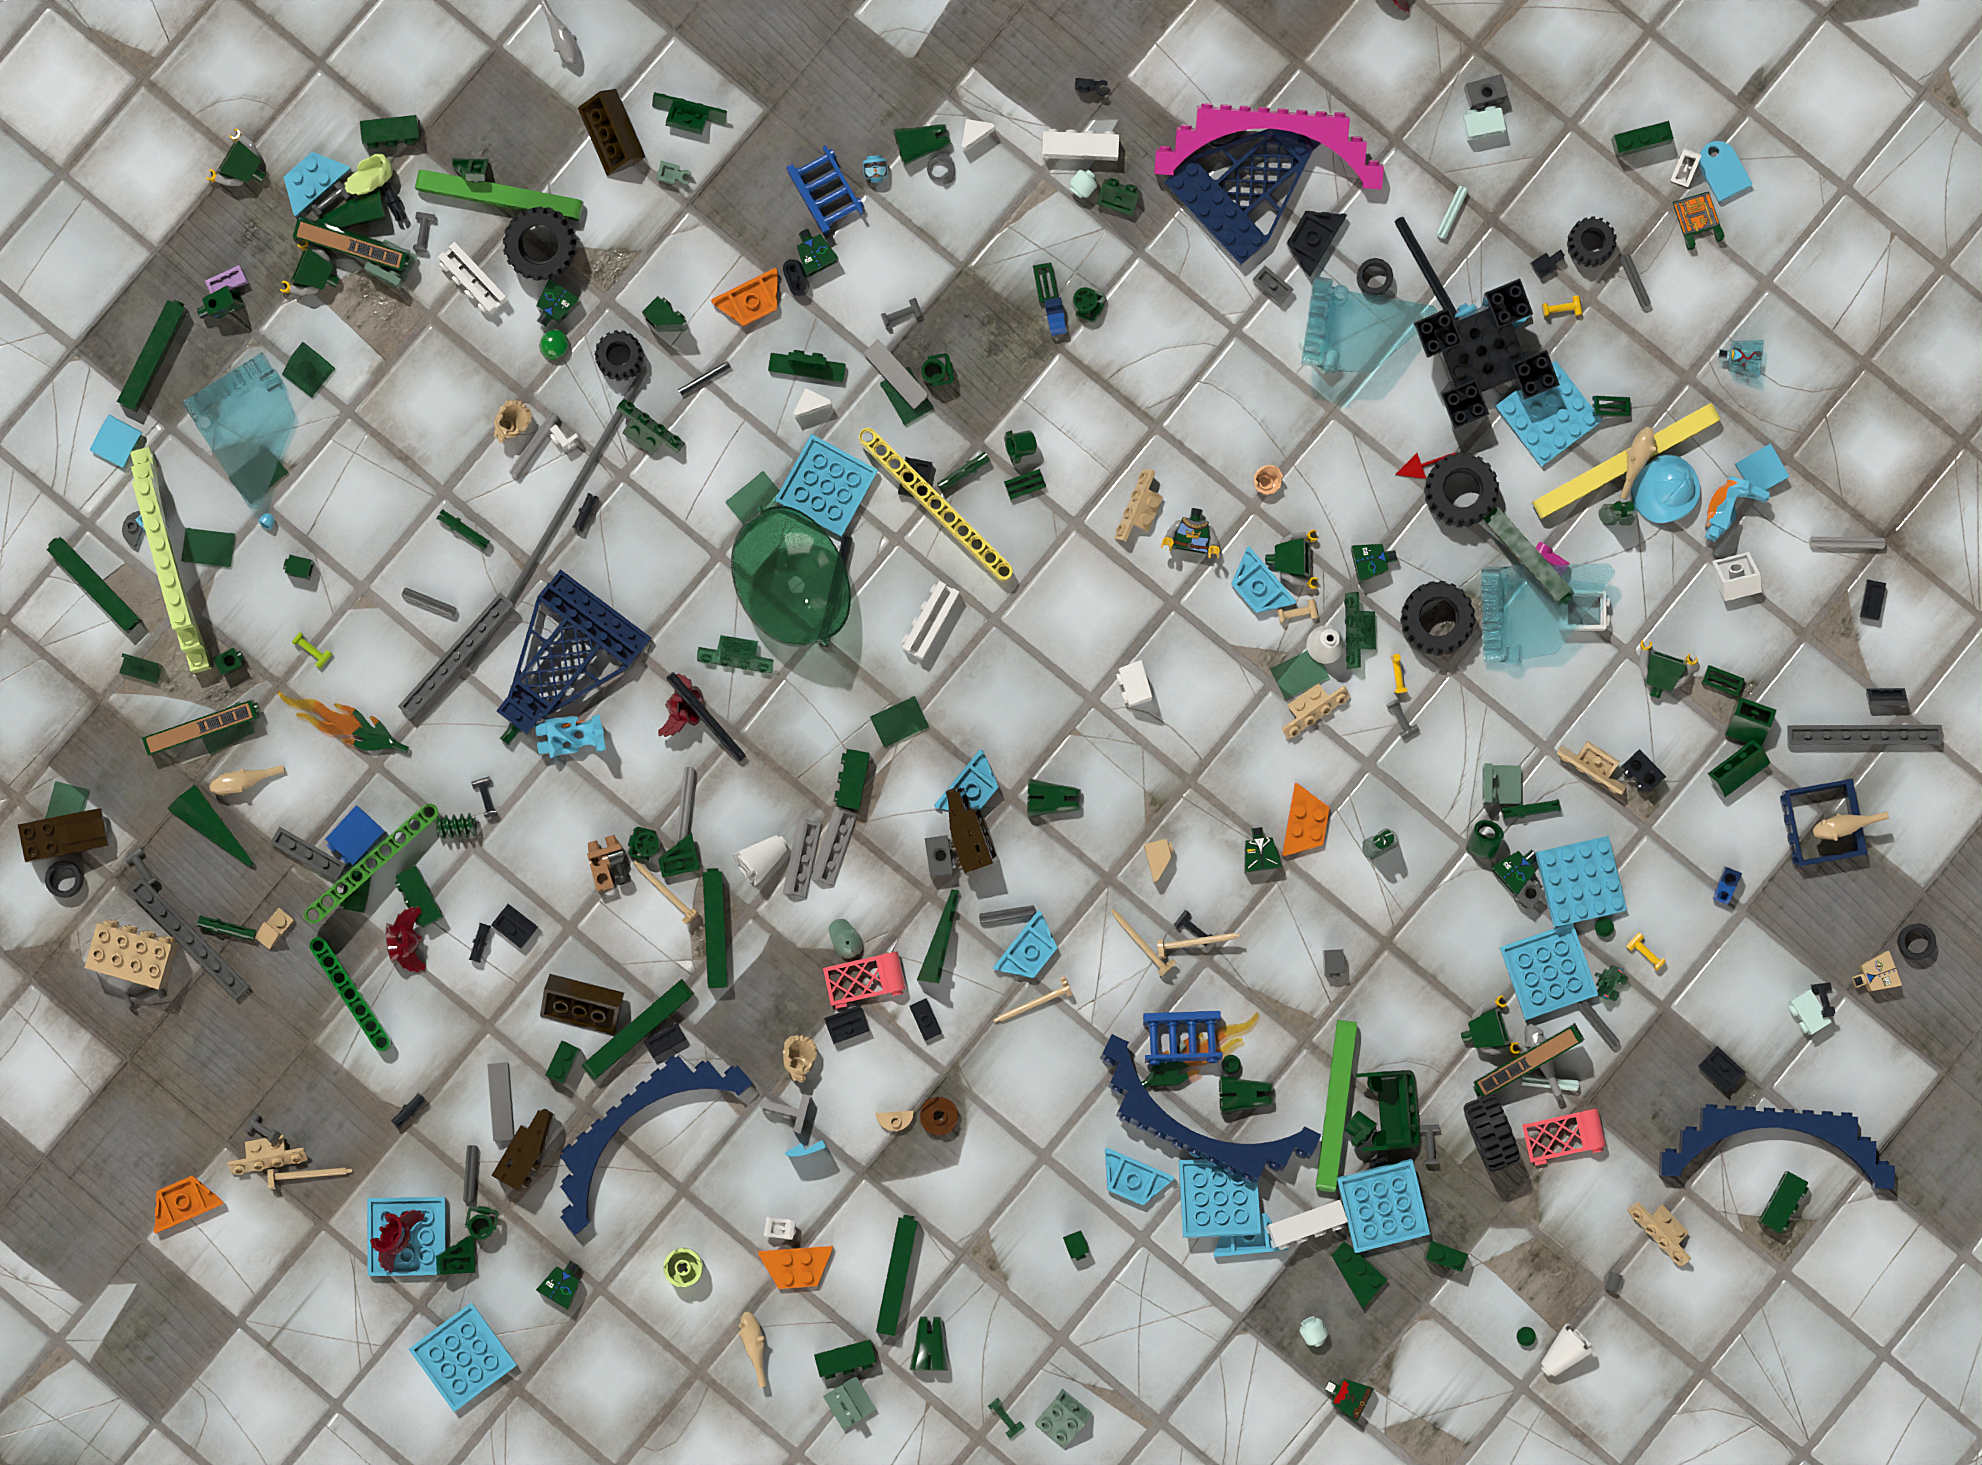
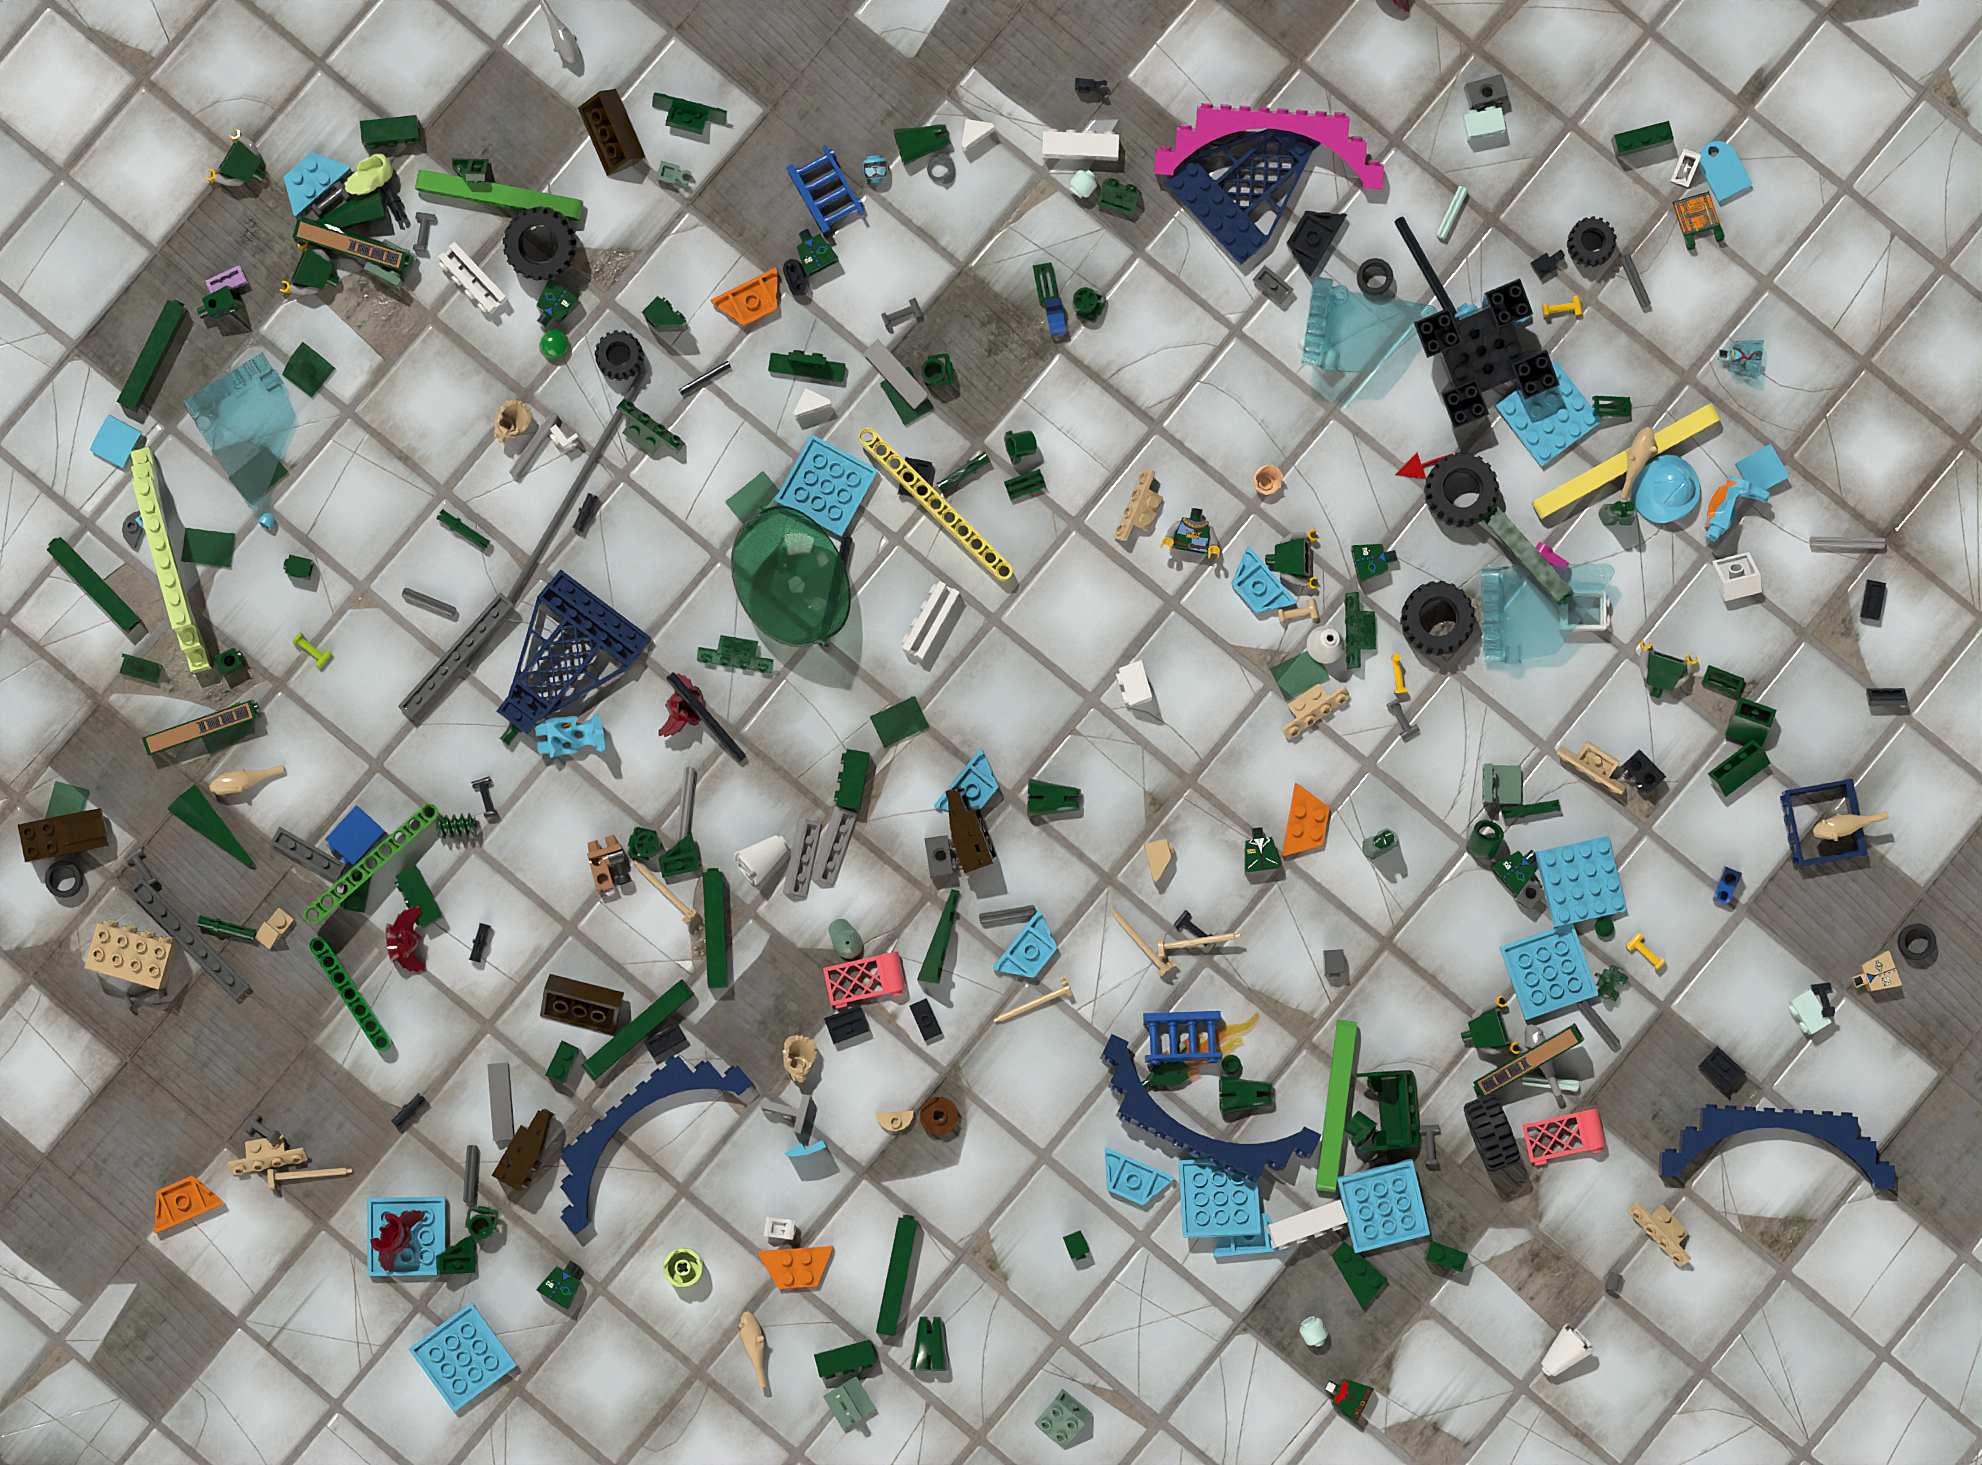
piece [277,691,409,754] -> none
black plate [491,903,538,949] -> none
clear green piece [988,1398,1025,1439] -> none
dark green plate [1516,1327,1536,1346] -> none
dark green brick [1757,1171,1809,1233] -> none
dark grey plate [1787,725,1942,745] -> none

